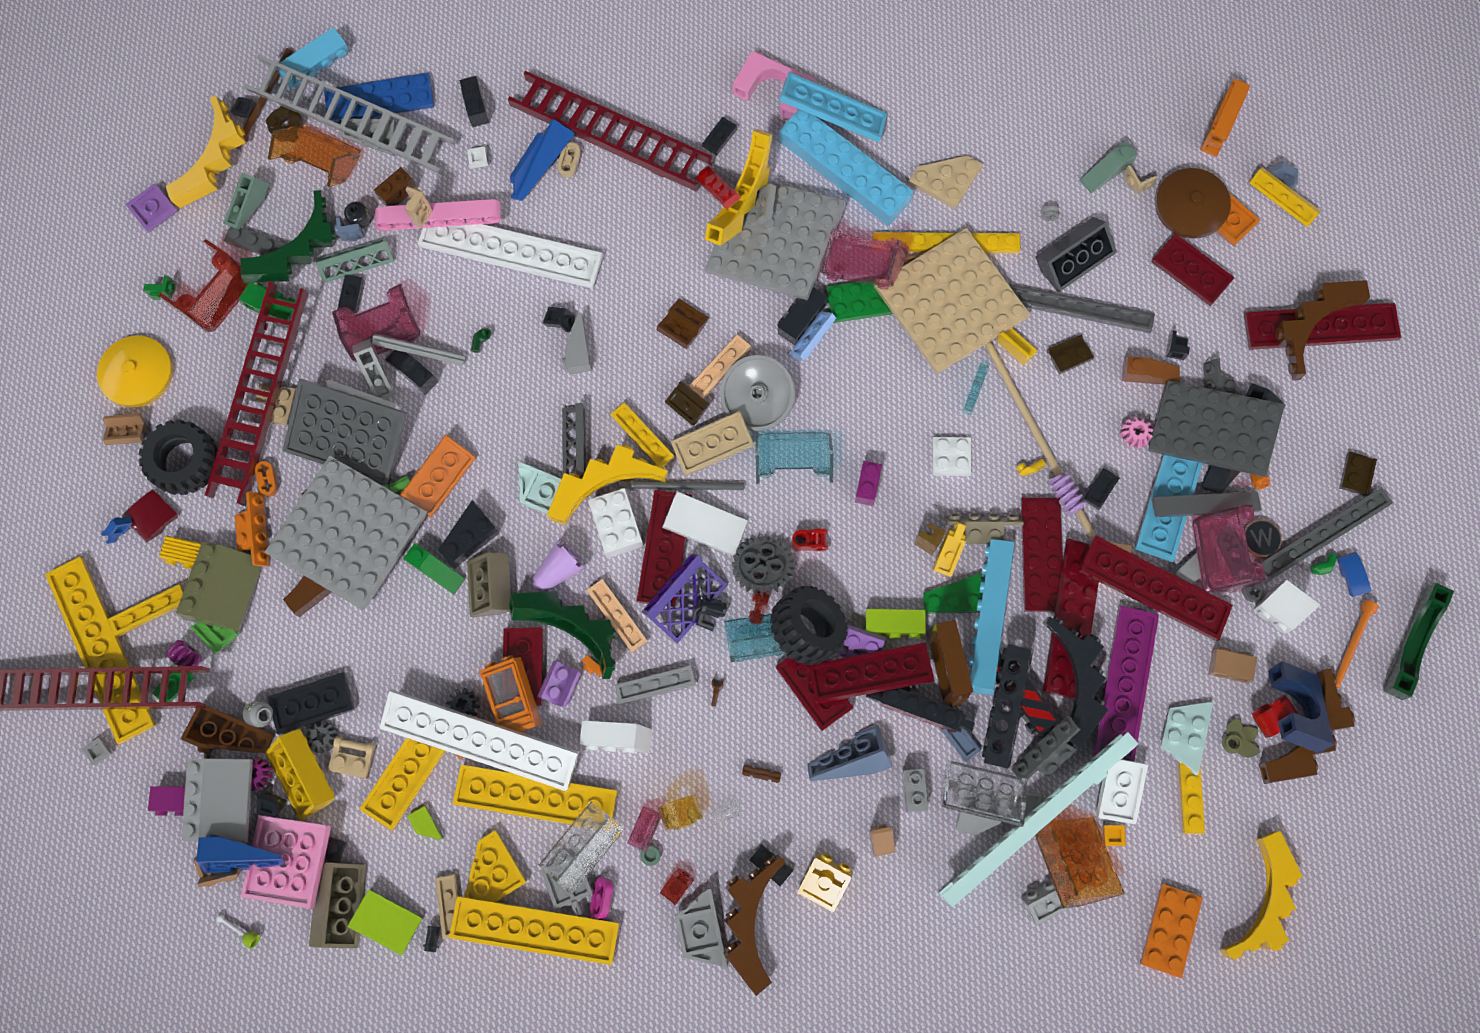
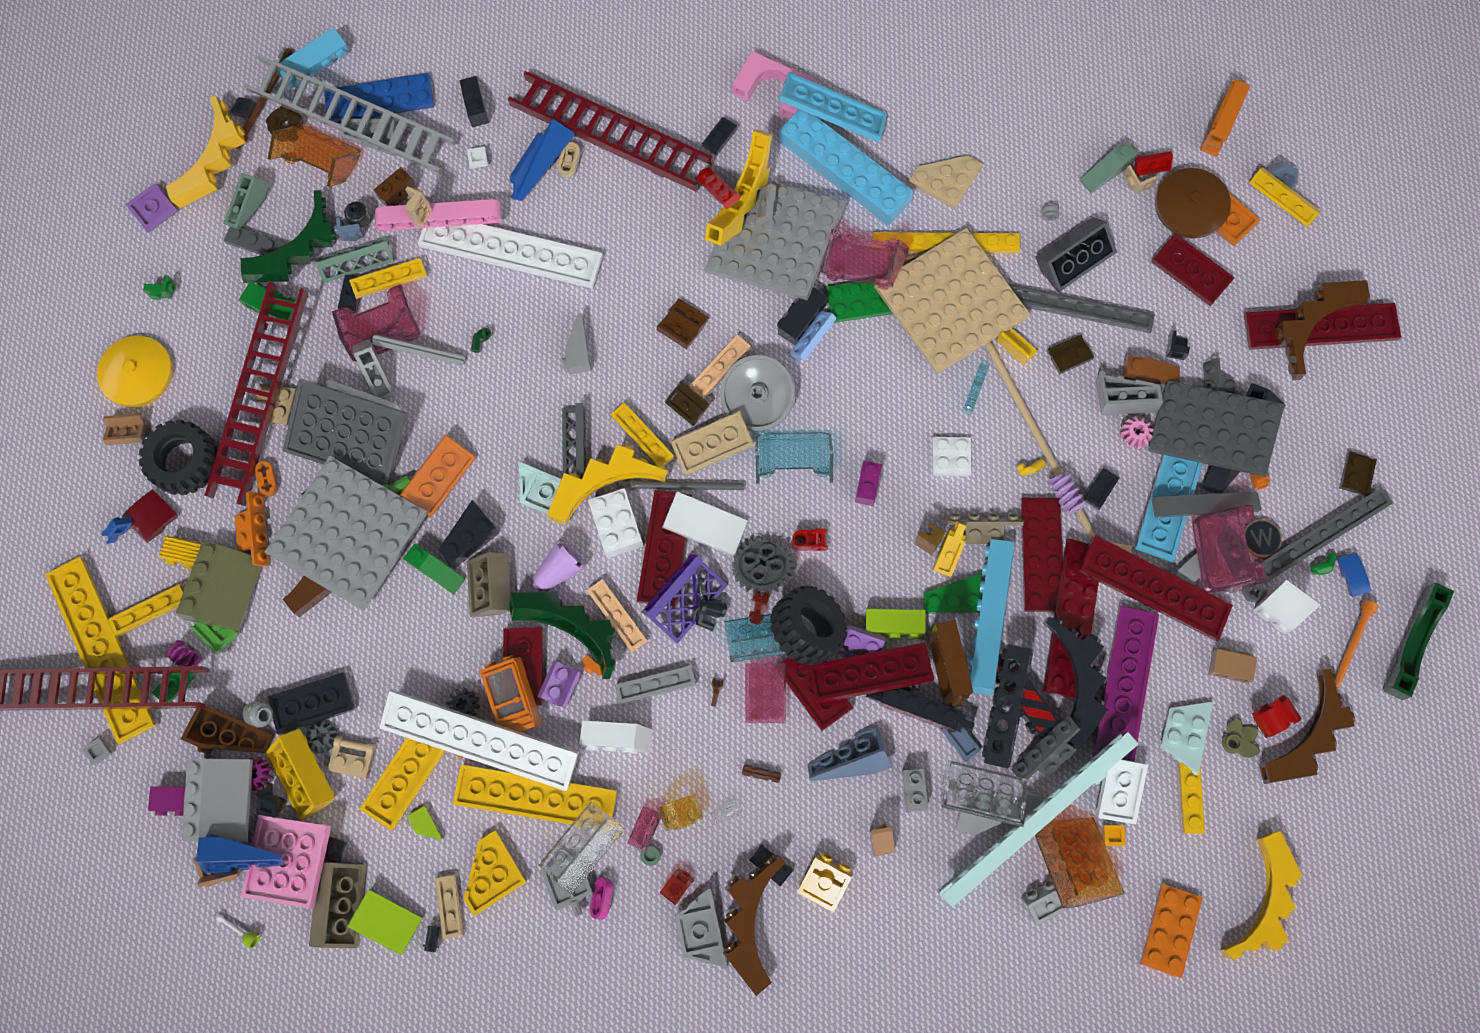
clear red windscreen [158,239,248,332] -> none
black slope [385,350,438,395] -> none
yellow plate [449,896,619,965] -> none
black bracket [543,307,575,333] -> none
dark blue arch [1268,661,1334,753] -> none
none -> yellow plate [349,258,427,299]
none -> clear pink plate [745,663,786,723]
none -> light grey wedge [1096,371,1163,415]
none -> red plate [1134,151,1173,176]

